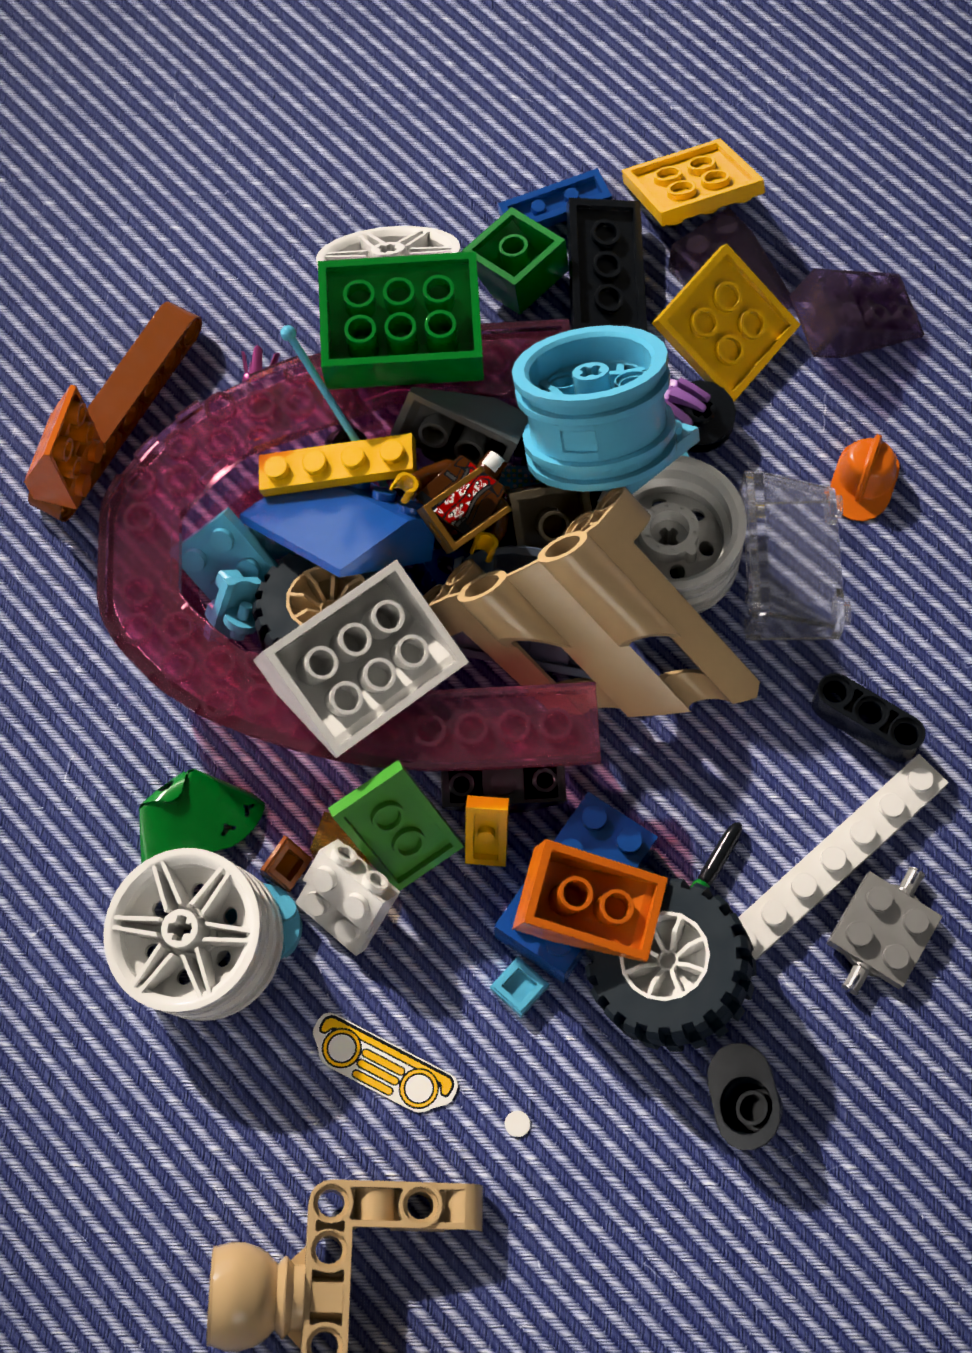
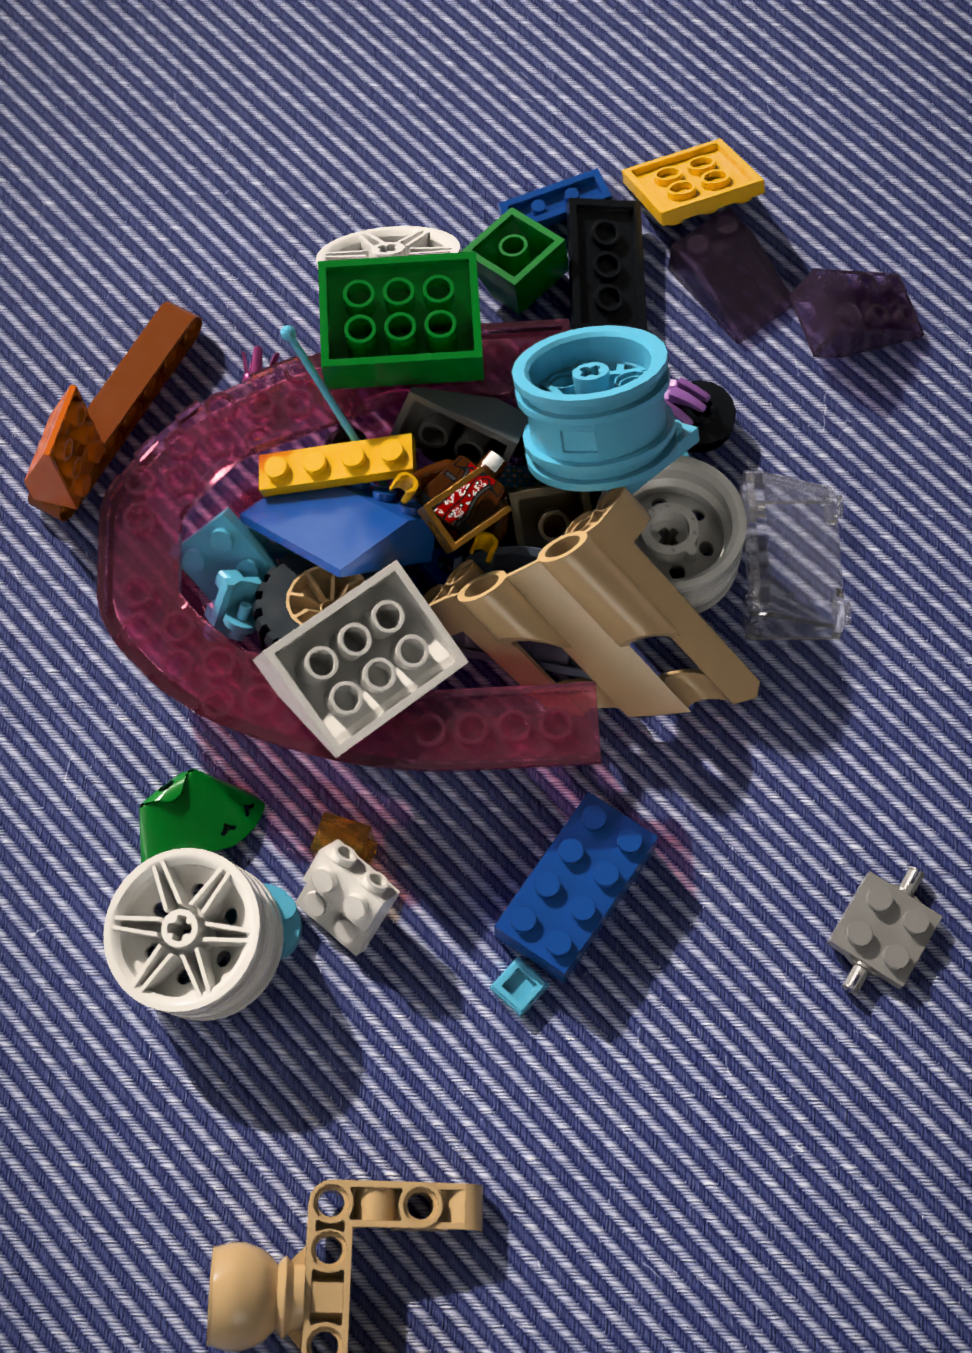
dark orange slope [260,836,312,893] -> none
sticker [313,1012,458,1113] -> none
bright green plate [328,760,464,891] -> none
black slope [440,761,567,813] -> none
yellow plate [465,795,509,867] -> none
white sticker [505,1111,530,1137] -> none
orange slope [512,839,668,962] -> none
black wheel [585,878,757,1052] -> none
yellow plate [651,243,801,402] -> none
black piece [691,822,742,888] -> none
black piece [707,1043,783,1150] -> none
white plate [738,754,949,961] -> none
black beam [812,673,926,763] -> none
orange piece [829,434,900,522] -> none

